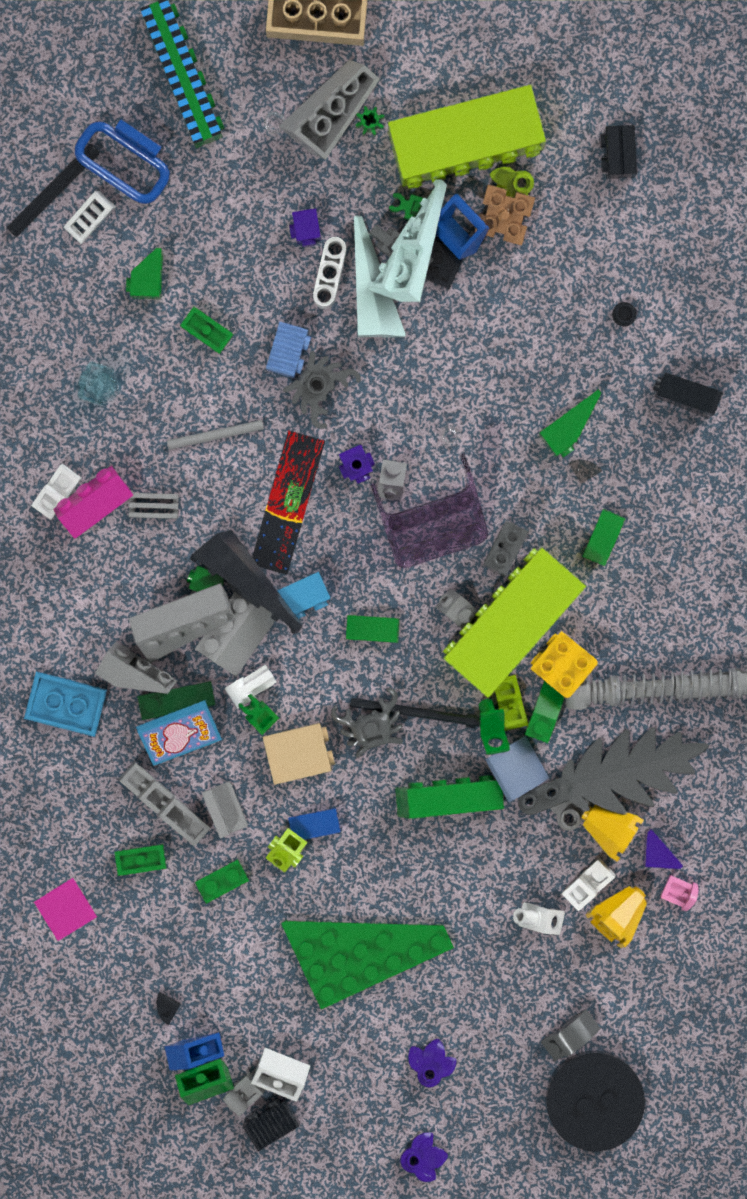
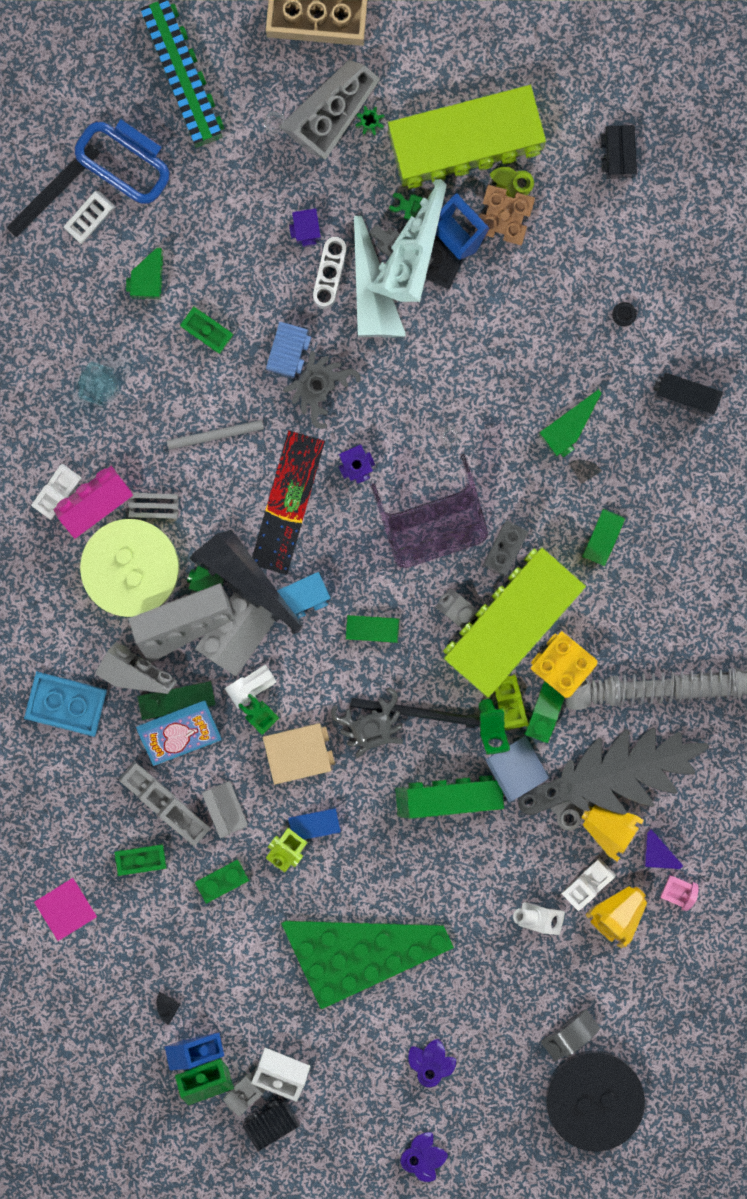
light grey bracket [377,459,407,500] -> none
none -> yellowish green brick [80,519,179,617]

